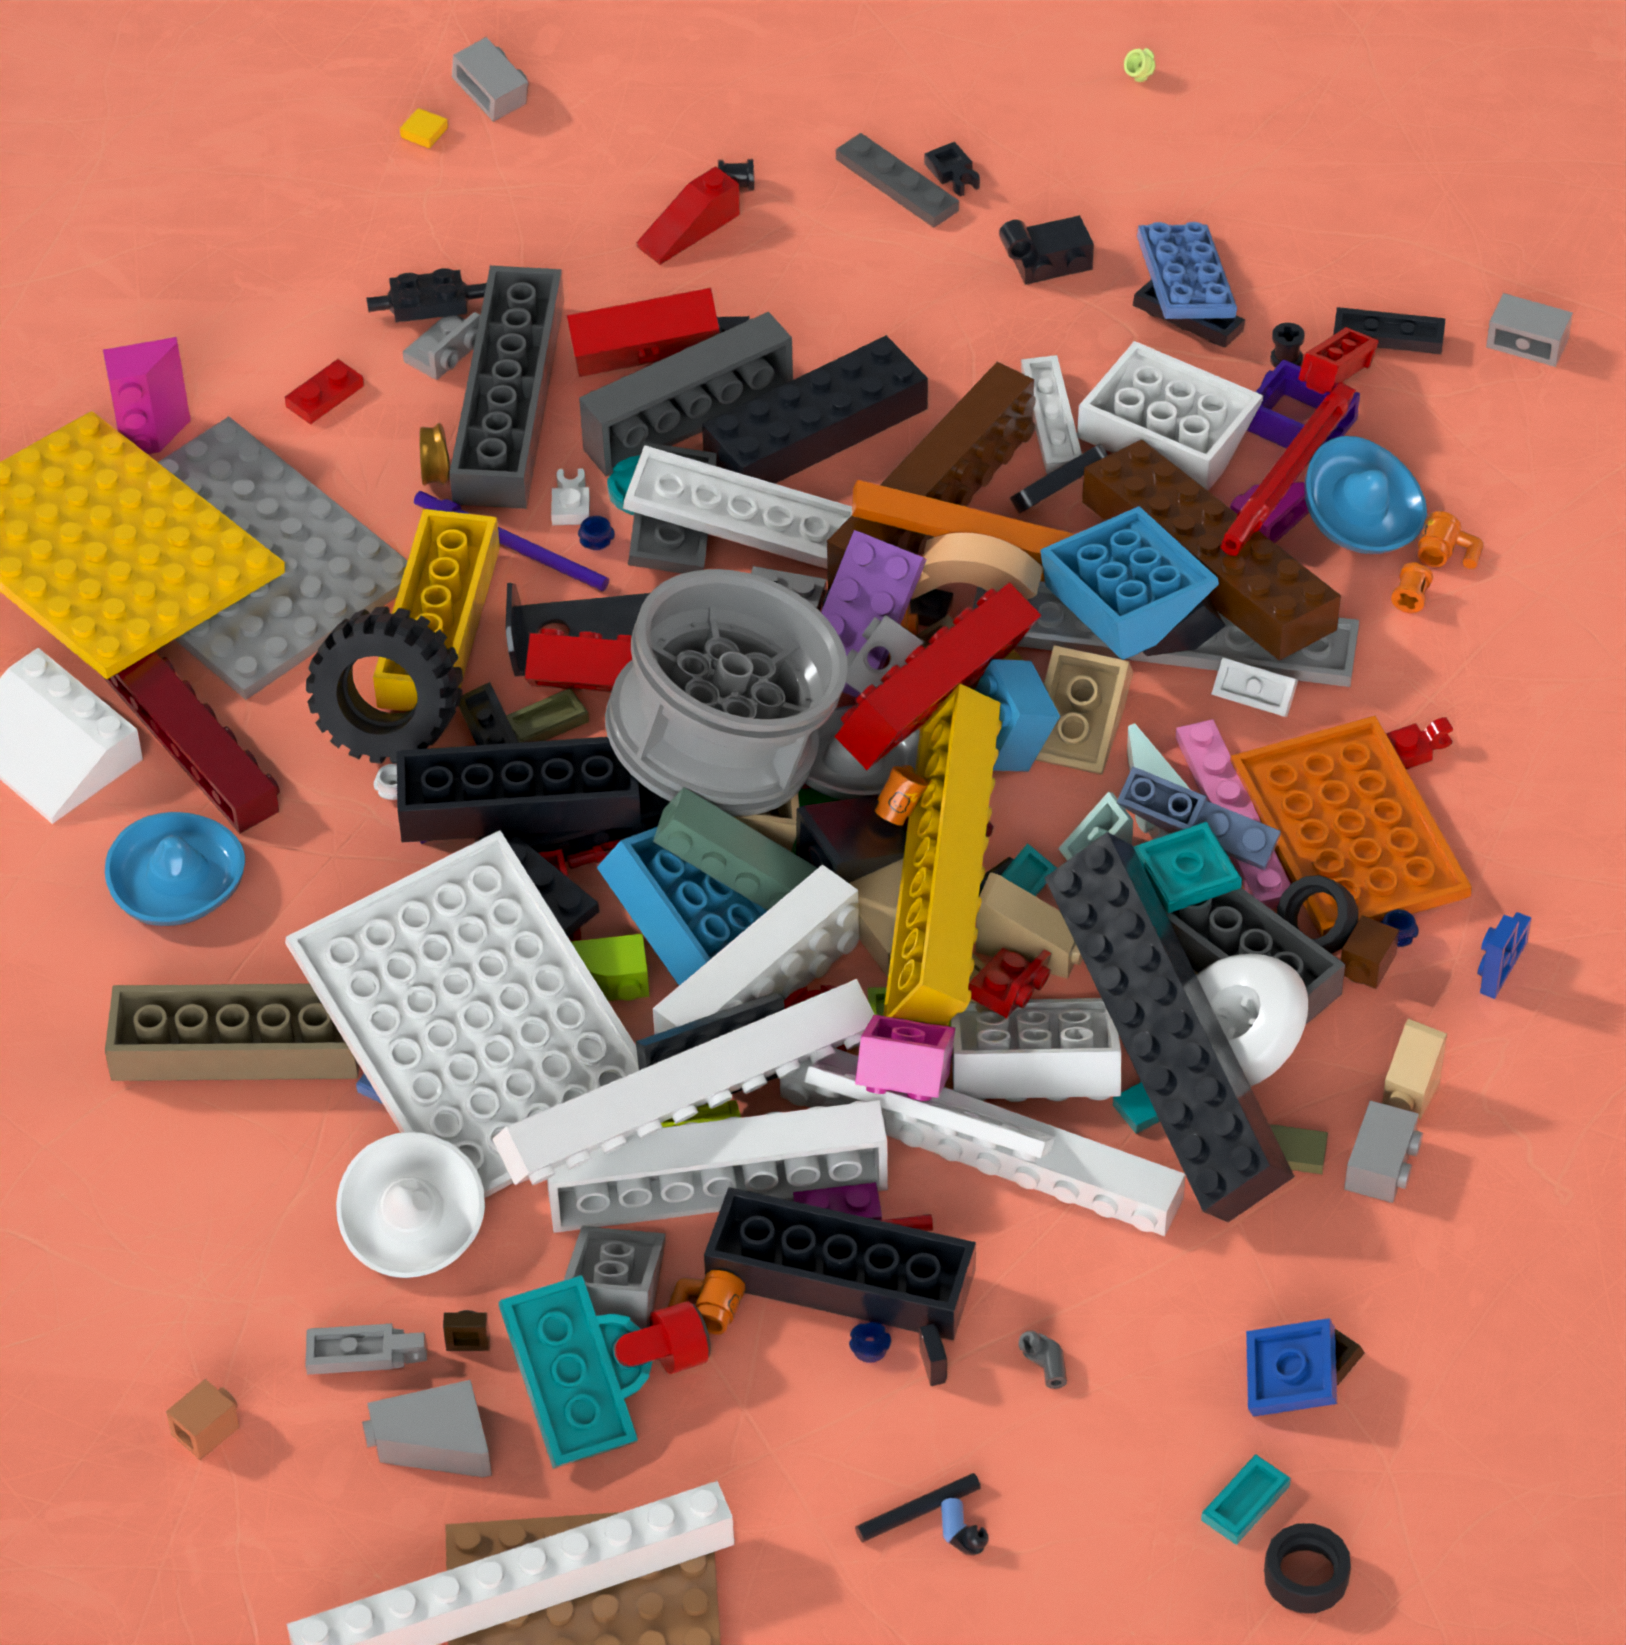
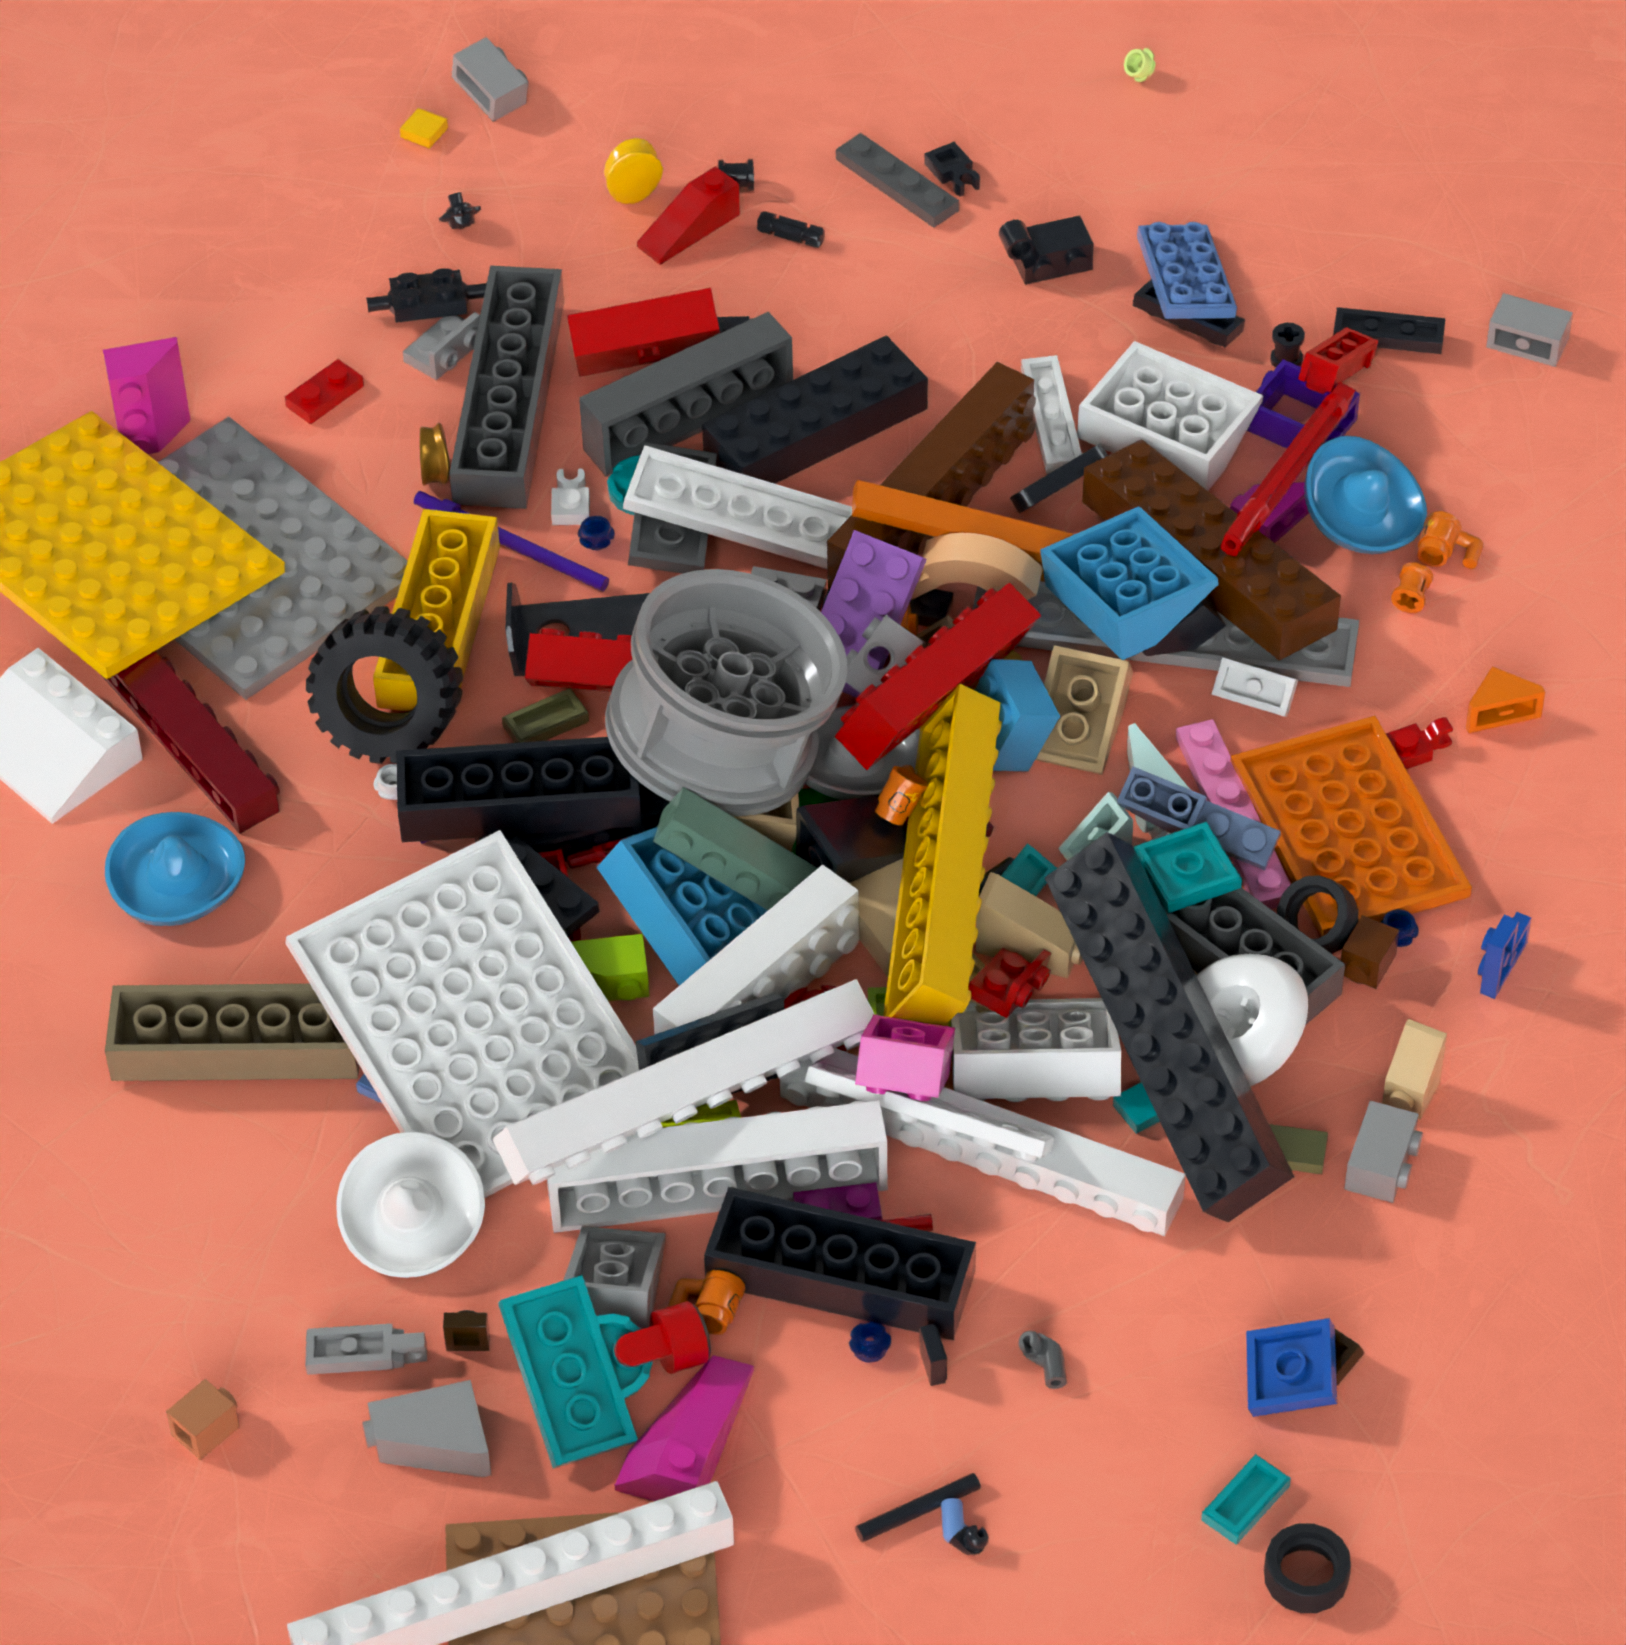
black plate [458,682,519,745] -> none
none -> black plant [439,192,481,229]
none -> yellow piece [604,138,663,204]
none -> dark pink wedge [615,1355,754,1501]
none -> black axle [757,211,825,248]
none -> orange slope [1466,666,1545,734]

